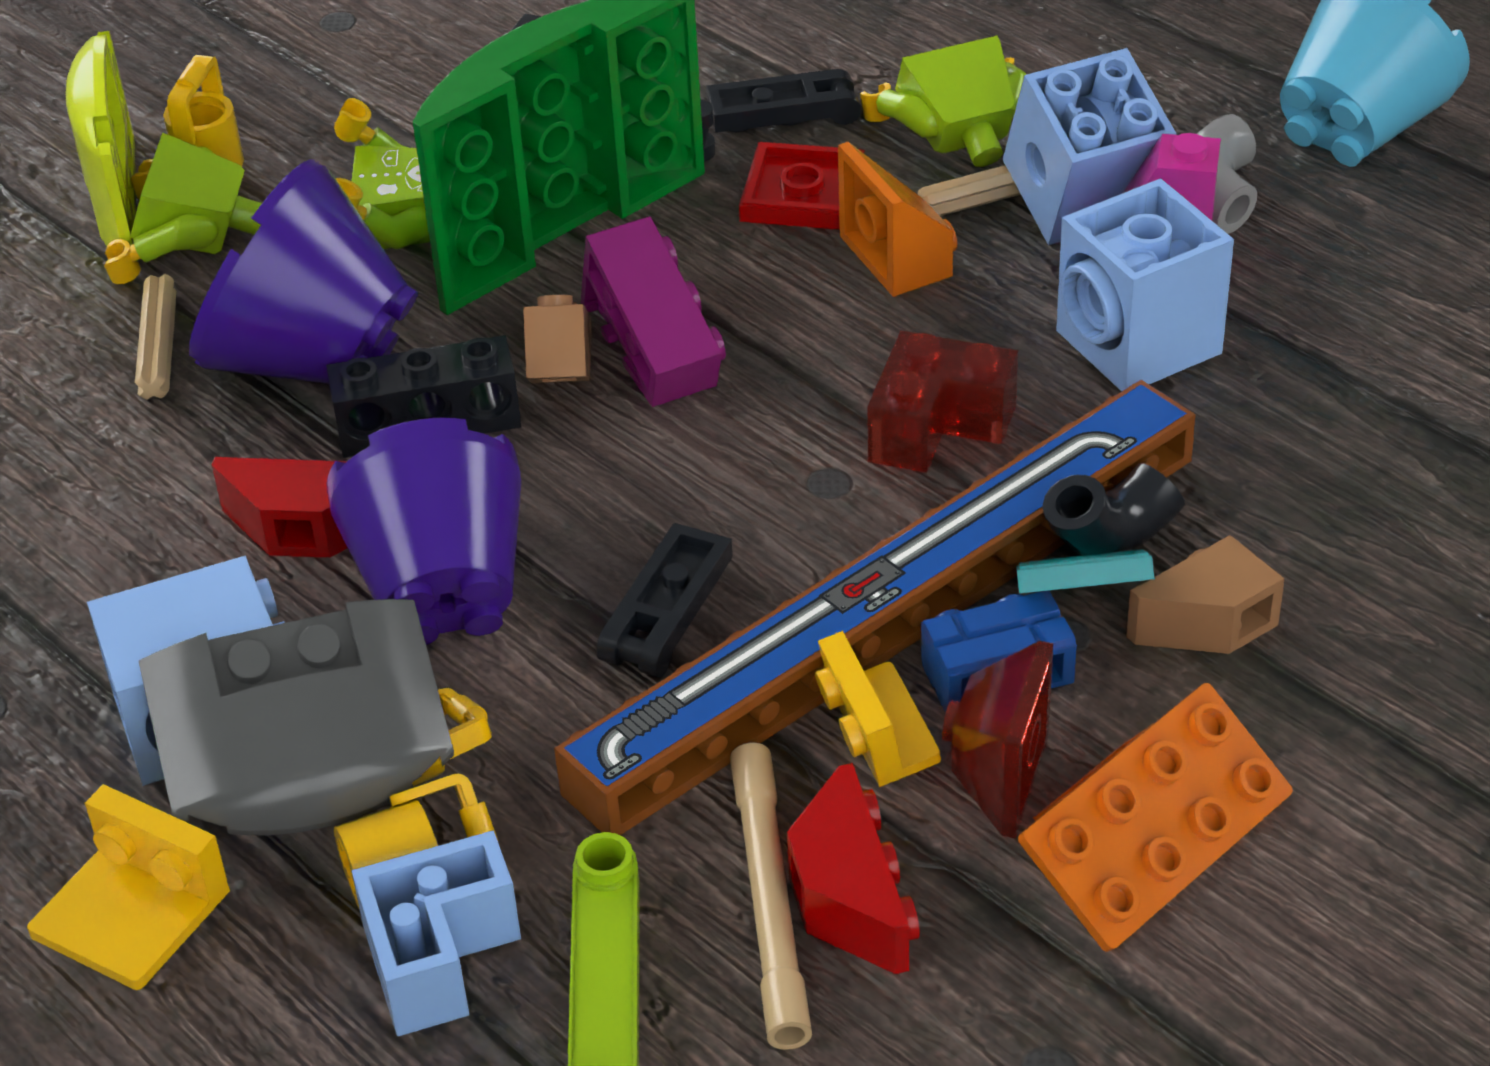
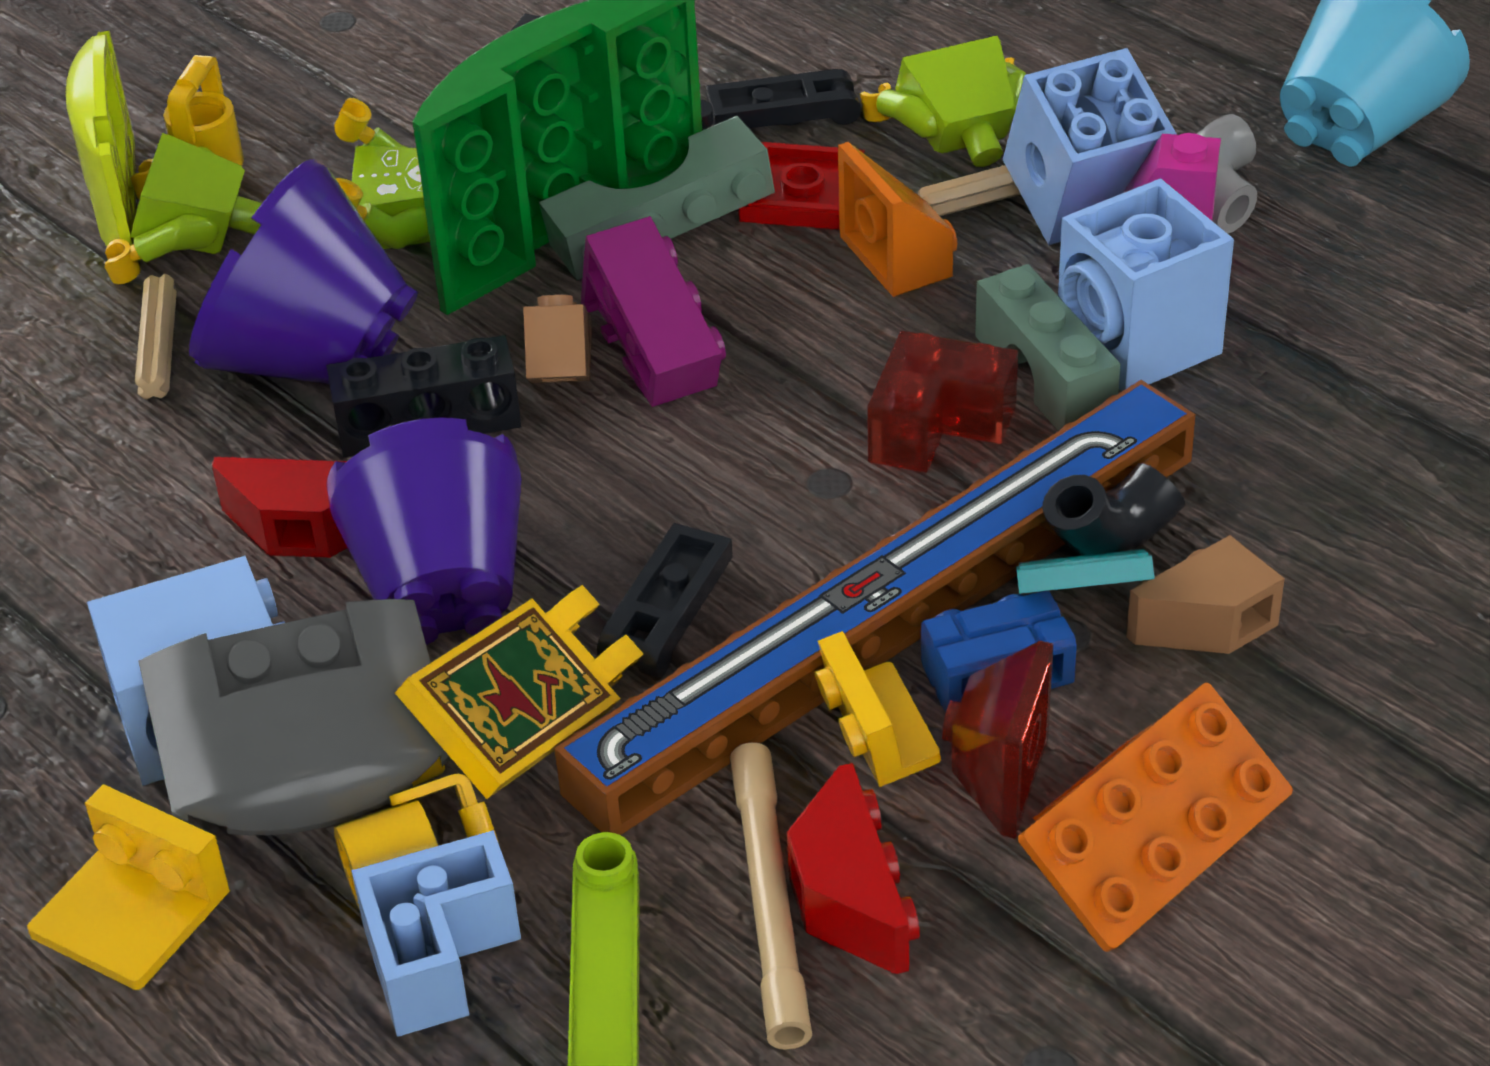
none -> tile [395,585,644,799]
none -> sand green arch [539,116,775,280]
none -> sand green arch [975,264,1121,431]

